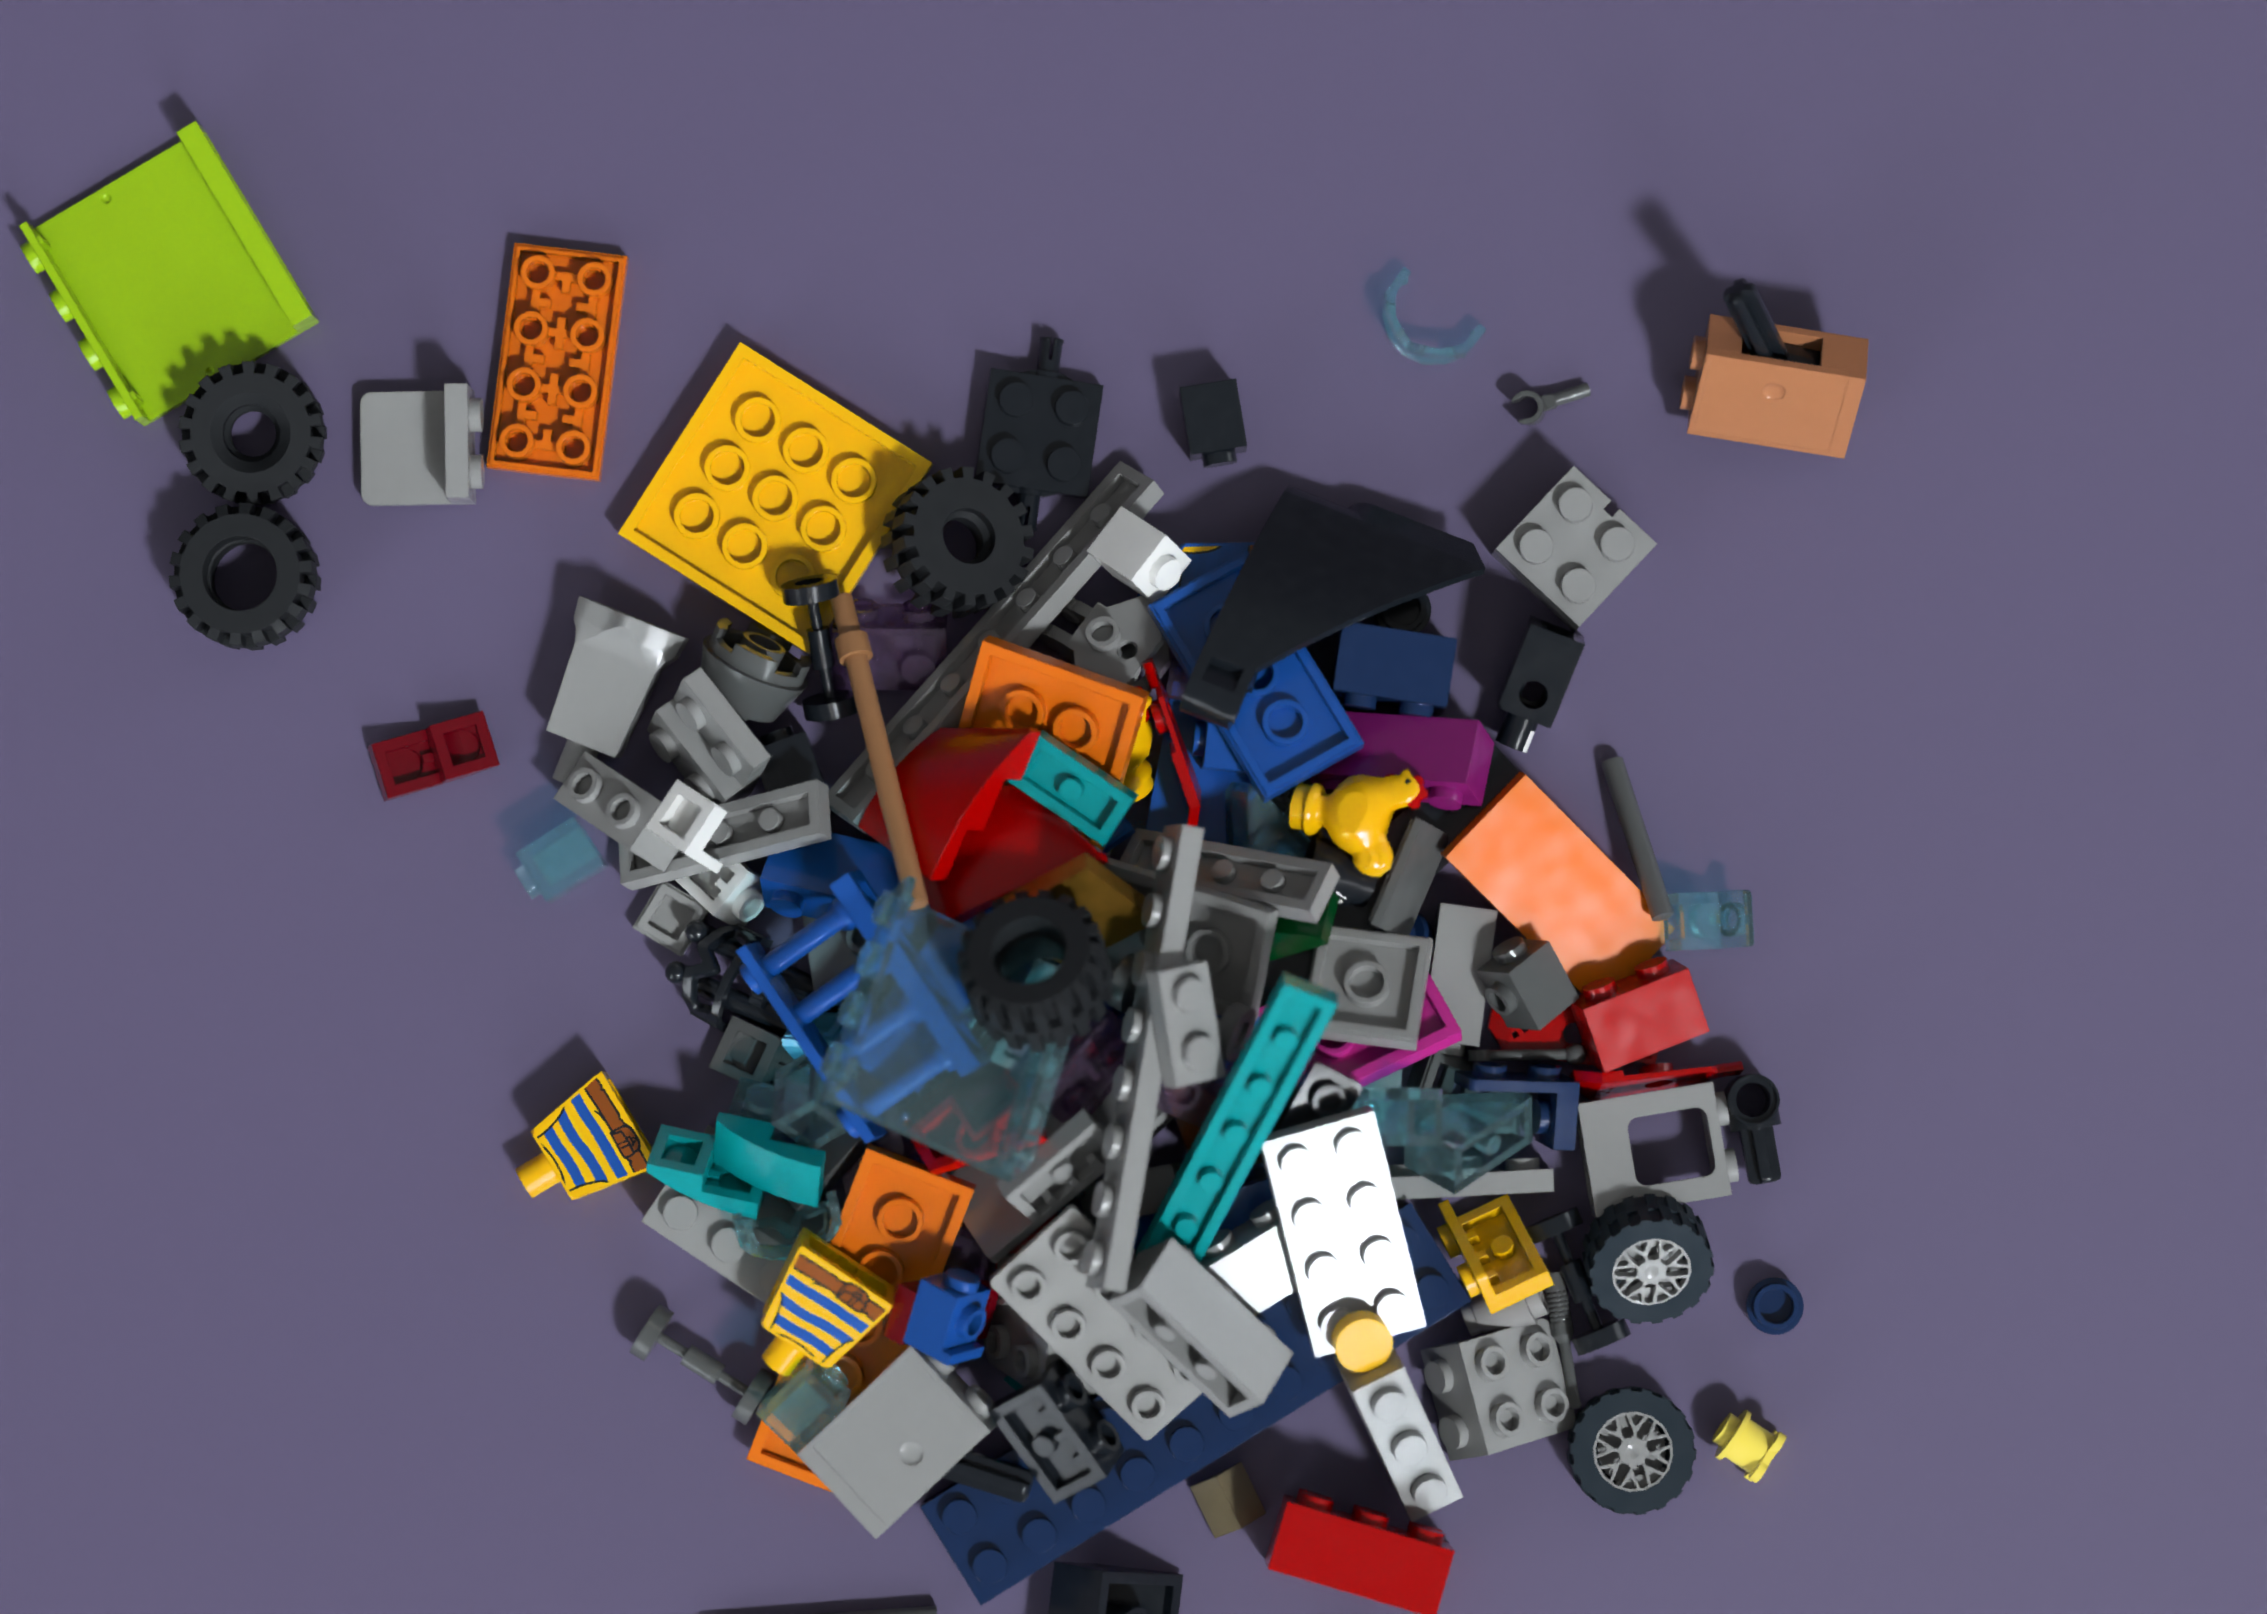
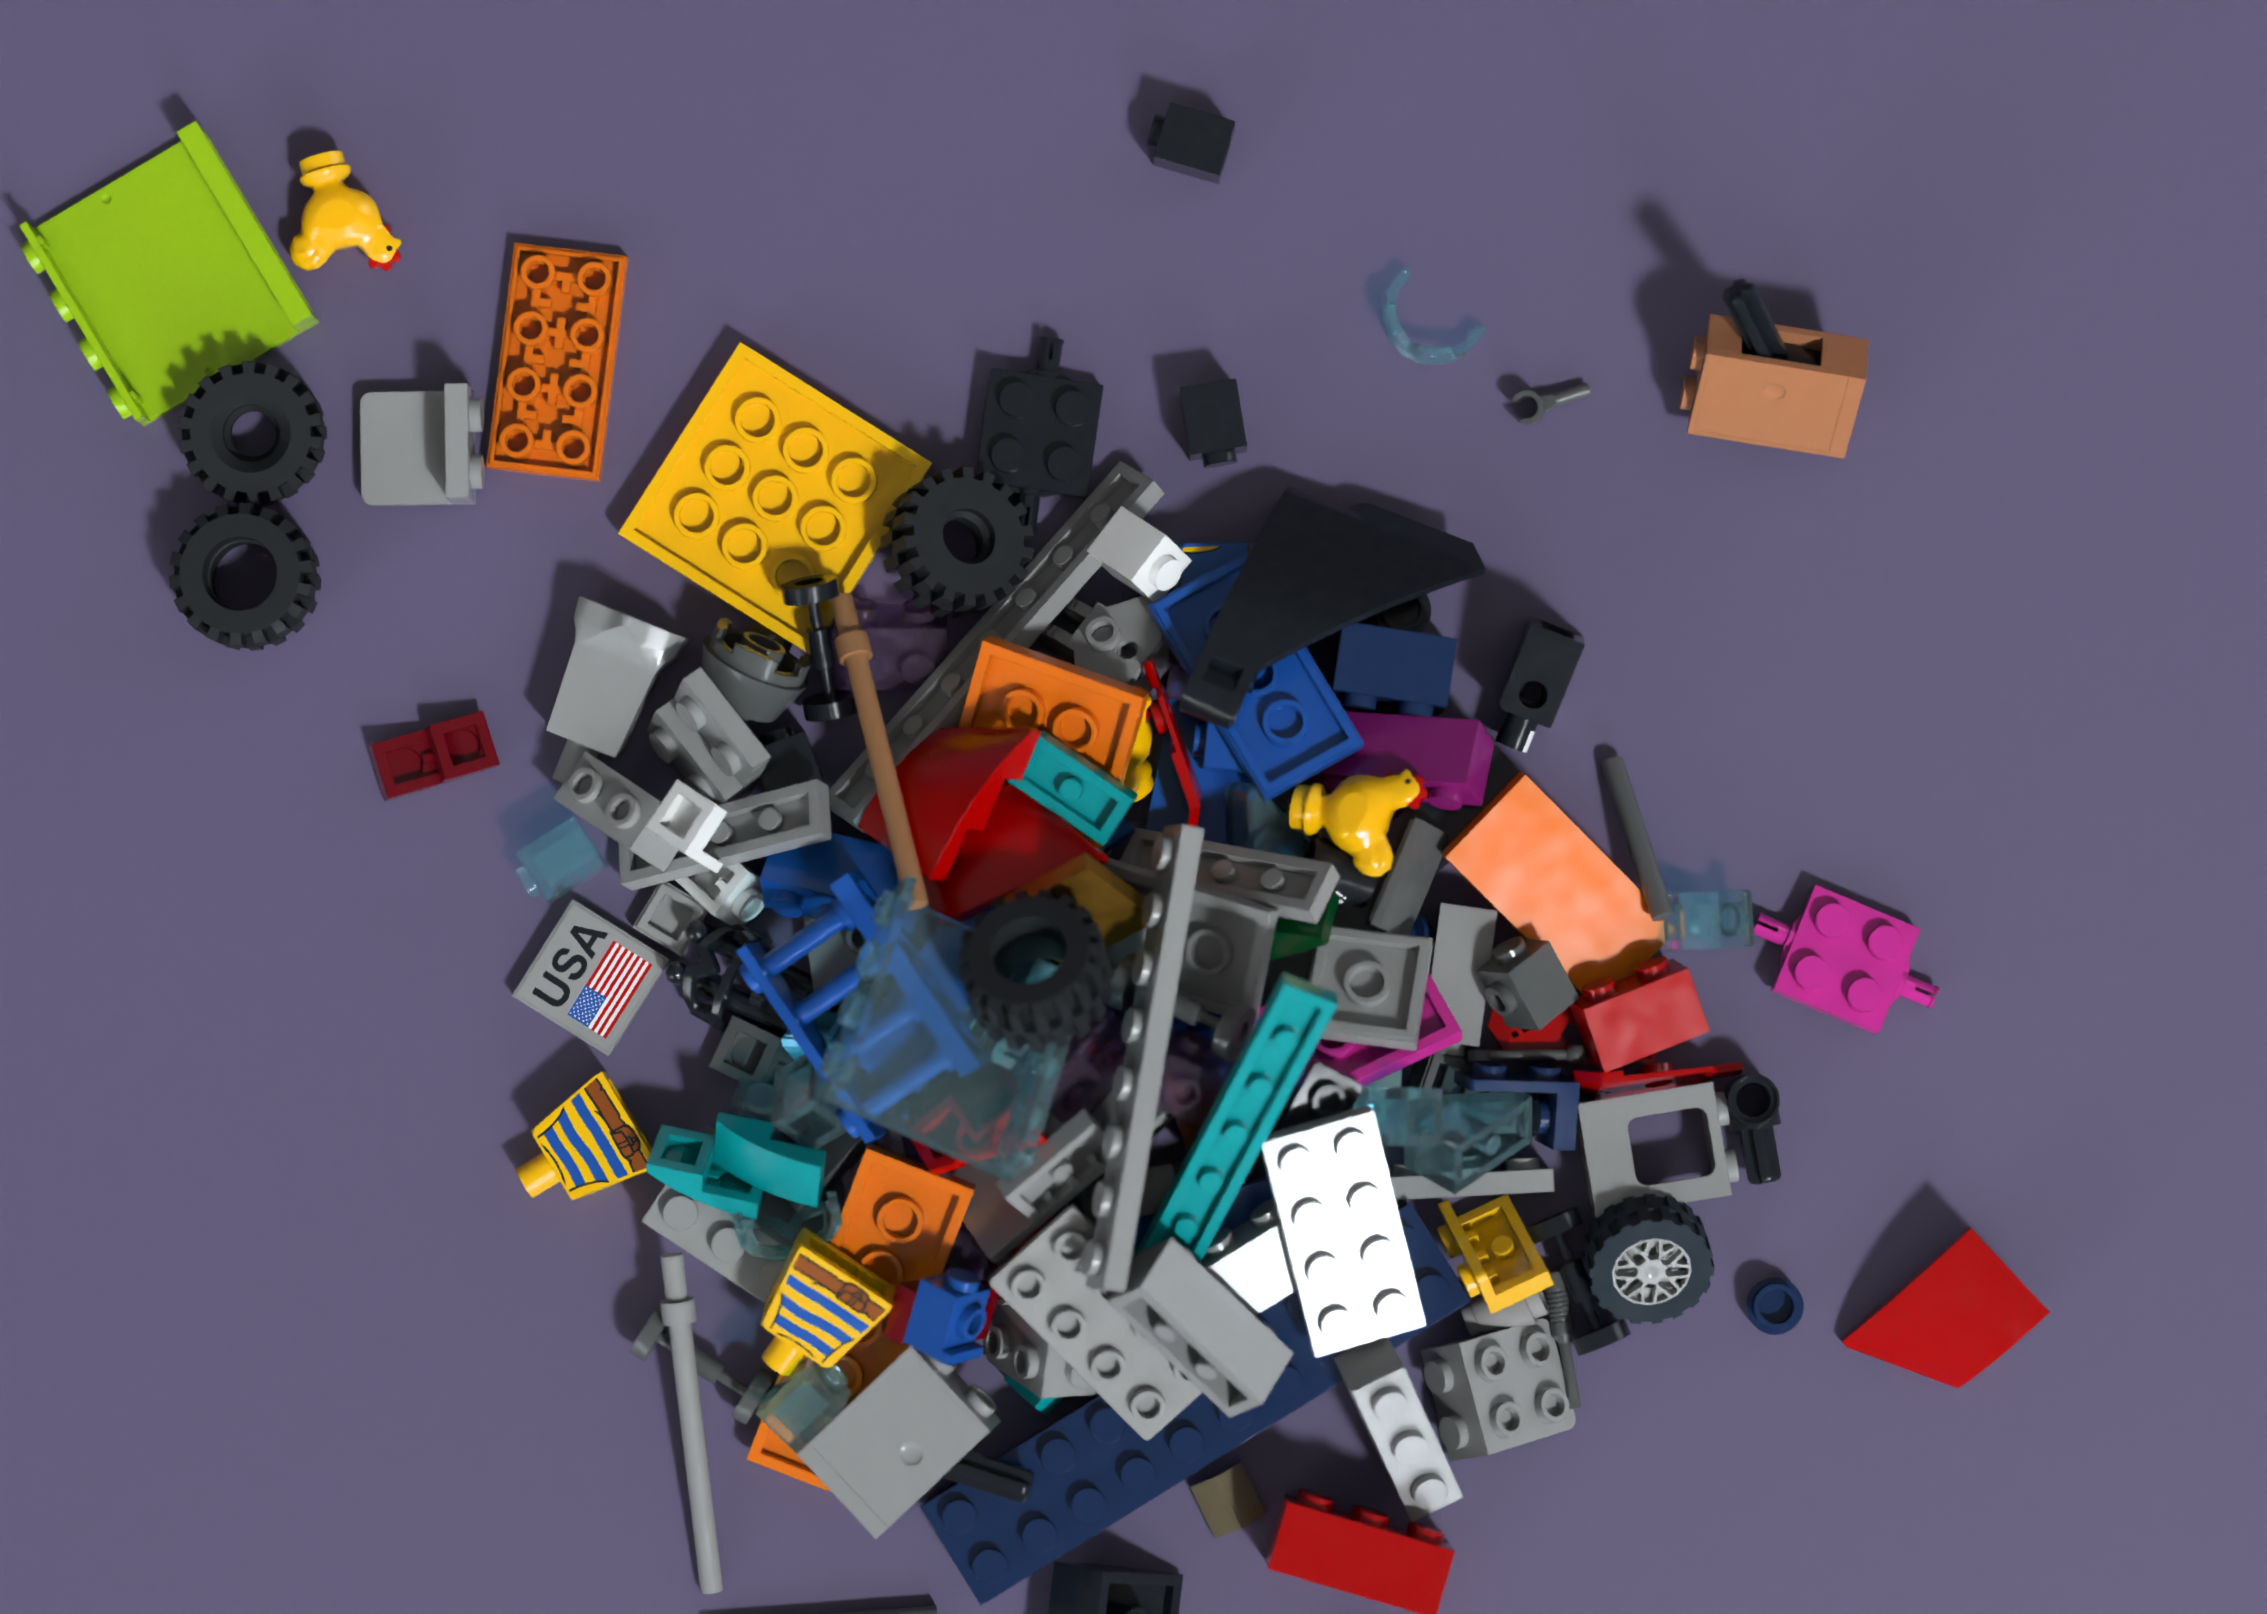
black bracket [988,1359,1124,1504] -> none
light grey plate [1146,960,1225,1088] -> none
yellow tile [1331,1311,1393,1372] -> none
light grey piece [1491,466,1657,632] -> none
black wheel [1567,1386,1696,1515] -> none
light yellow brick [1712,1409,1787,1483] -> none
none -> yellow animal [290,151,402,271]
none -> tile [512,899,670,1056]
none -> light grey bar [660,1252,723,1594]
none -> black brick [1146,102,1236,184]
none -> dark pink plate [1751,885,1939,1036]
none -> red slope [1841,1228,2050,1389]

